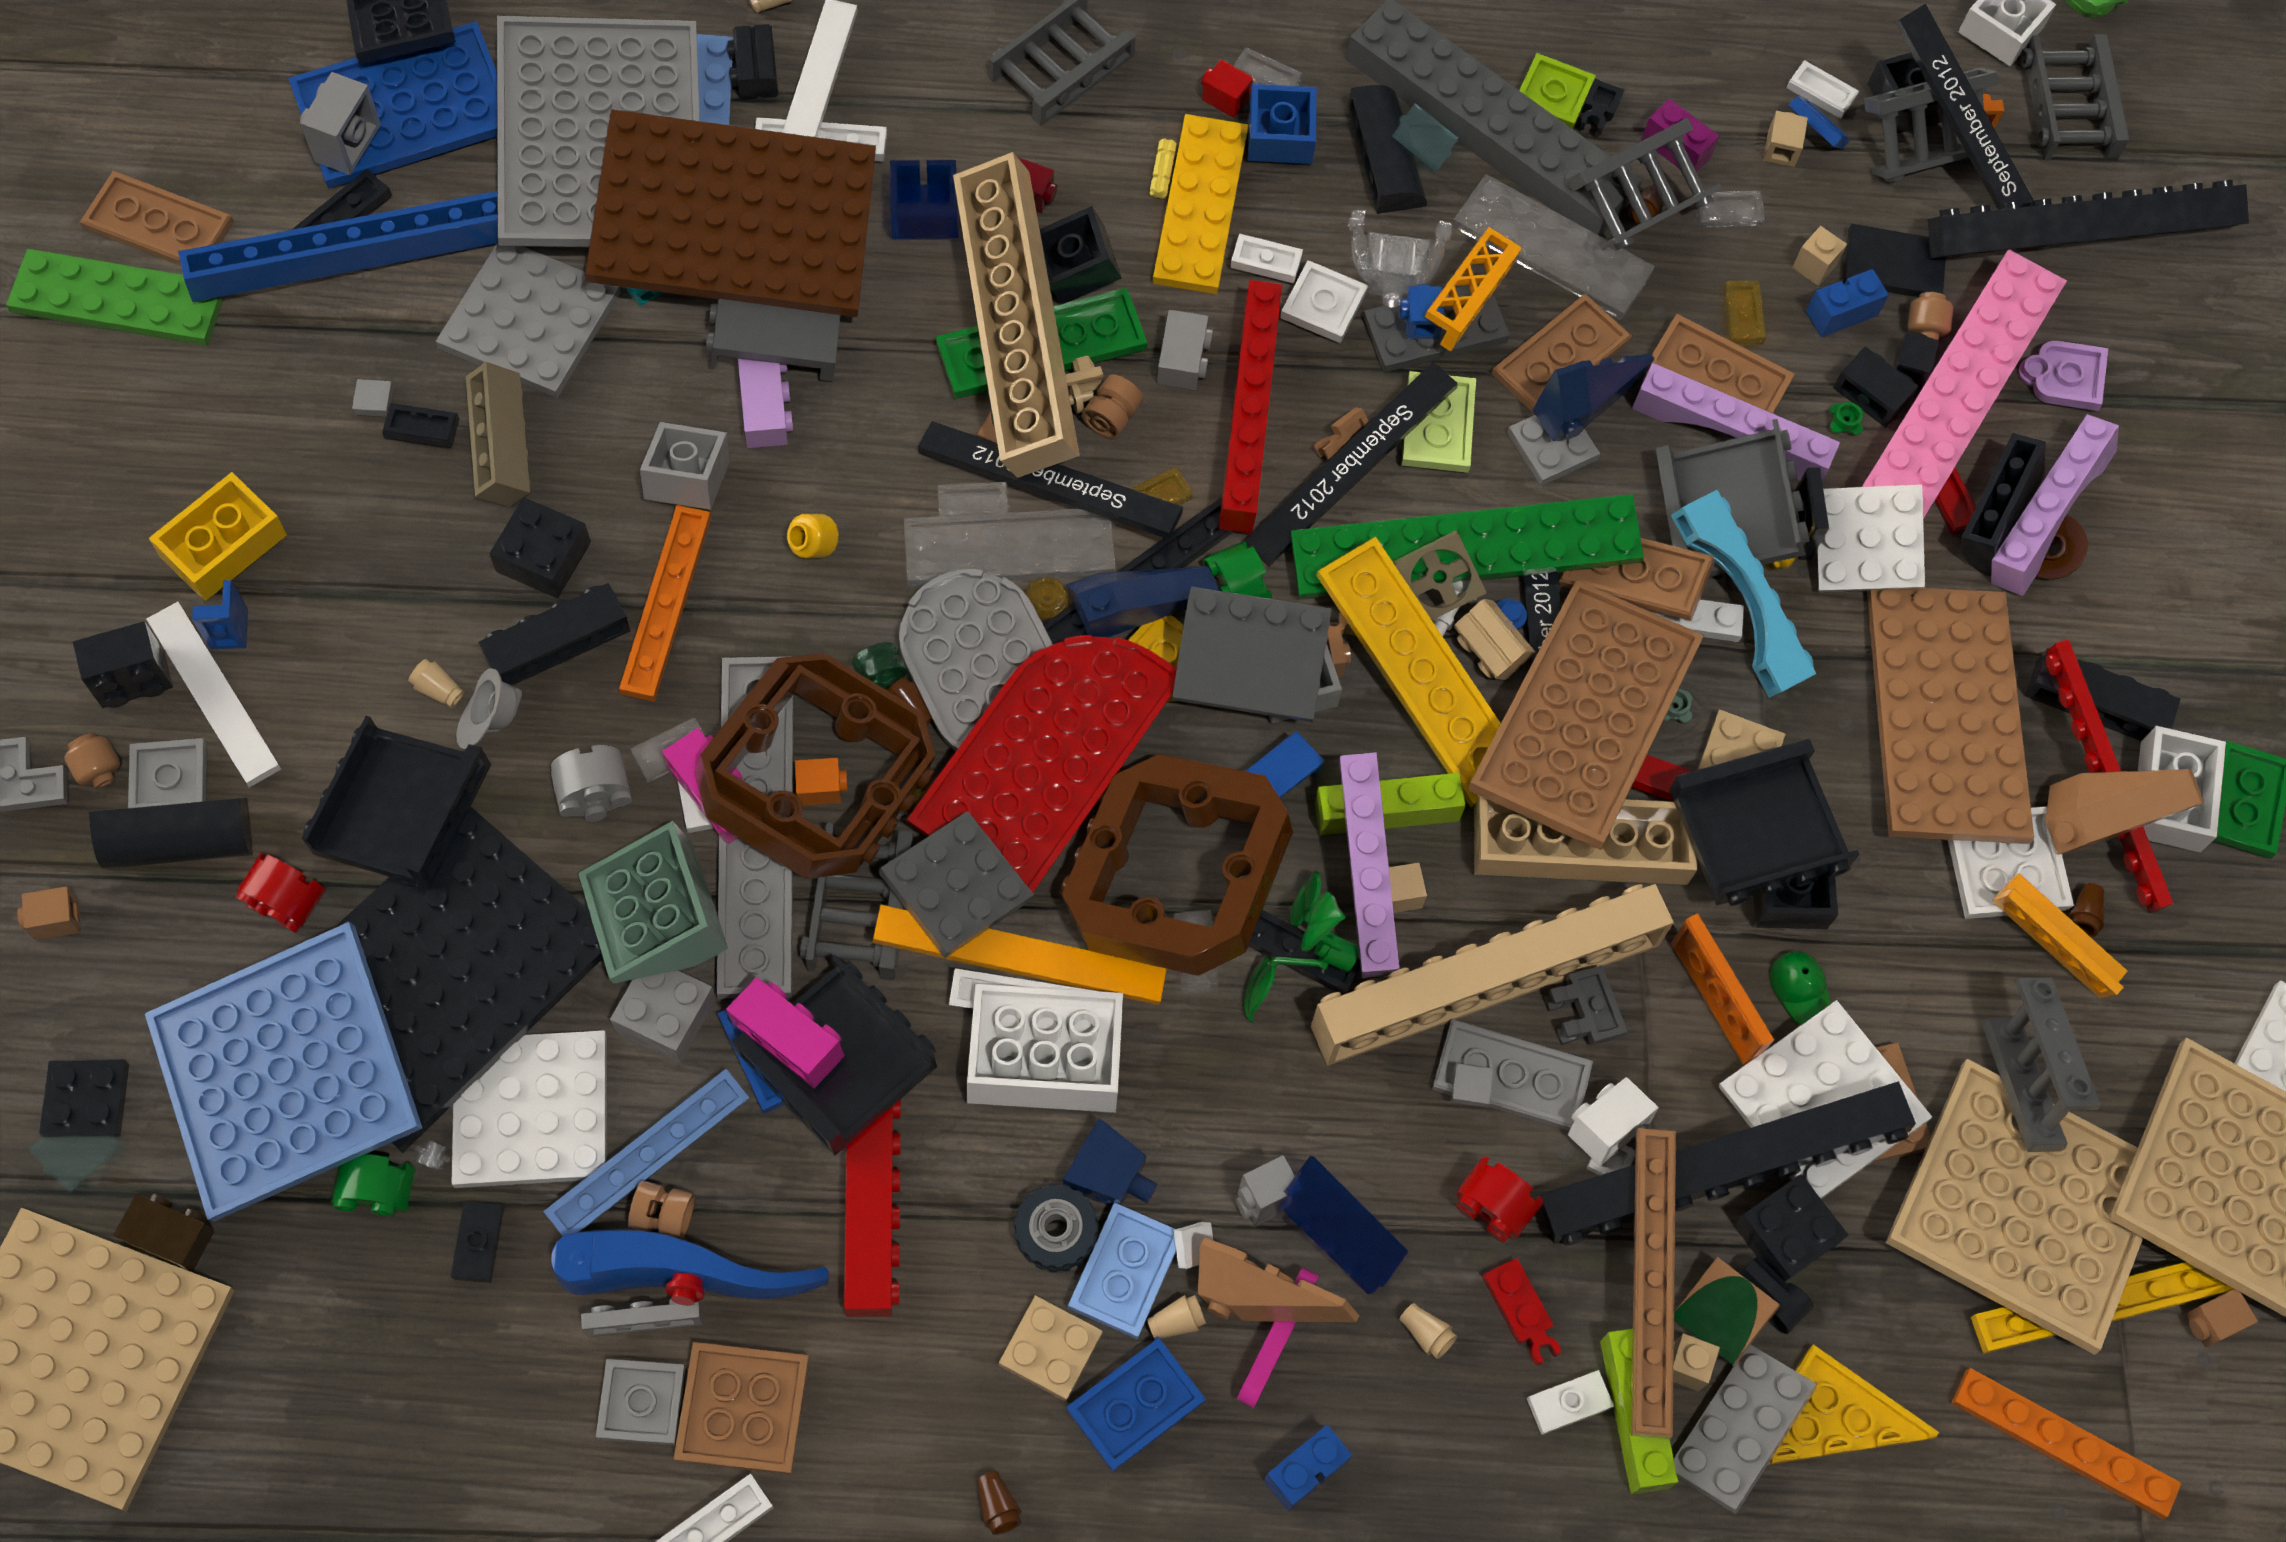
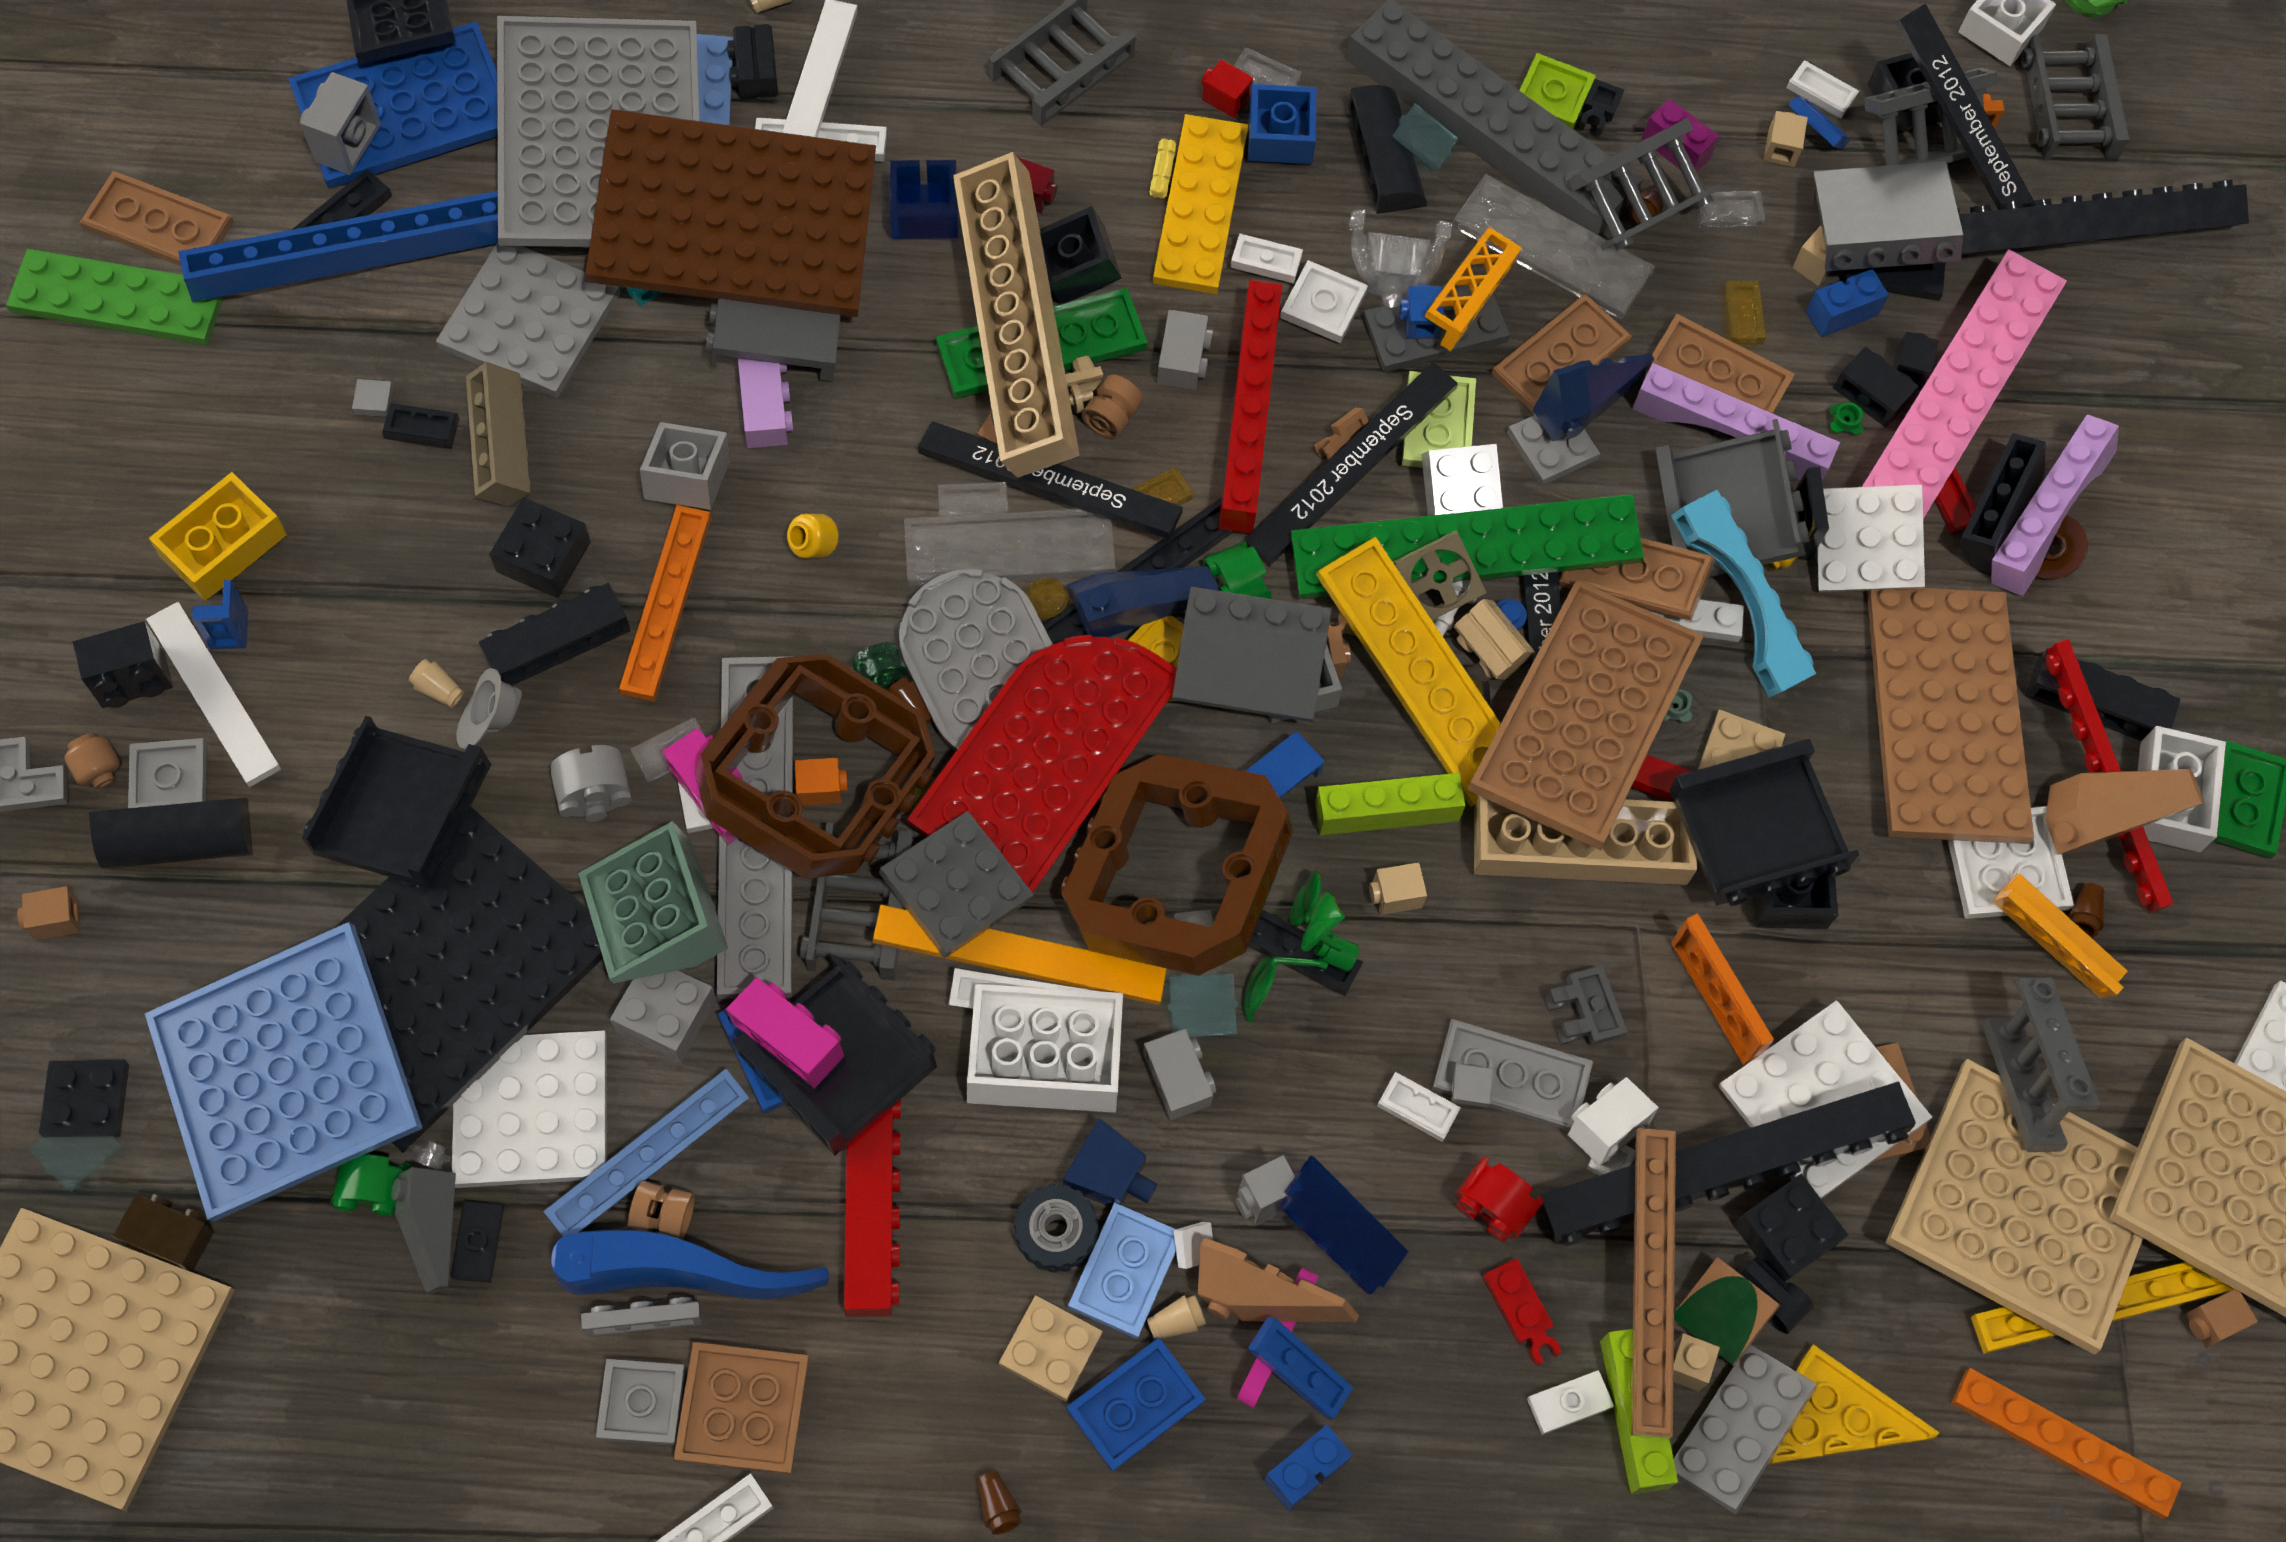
red brick [235,852,326,934] -> none
red plate [665,1273,705,1306] -> none
tan brick [1311,884,1674,1066] -> none
lavender brick [1340,752,1399,978] -> none
tan cone [1399,1303,1457,1359] -> none
green cap [1769,951,1831,1026] -> none
medium nougat head [1908,292,1953,340] -> none
lavender plate [2018,341,2108,411] -> none
none -> dark grey slope [392,1167,456,1294]
none -> light grey brick [1143,1029,1216,1121]
none -> clear light blue piece [1167,973,1239,1037]
none -> blue plate [1248,1317,1354,1419]
none -> white plate [1377,1072,1461,1142]
none -> brick [1421,444,1503,516]
none -> black slope [1463,663,1491,708]
none -> panel [1812,161,1963,271]

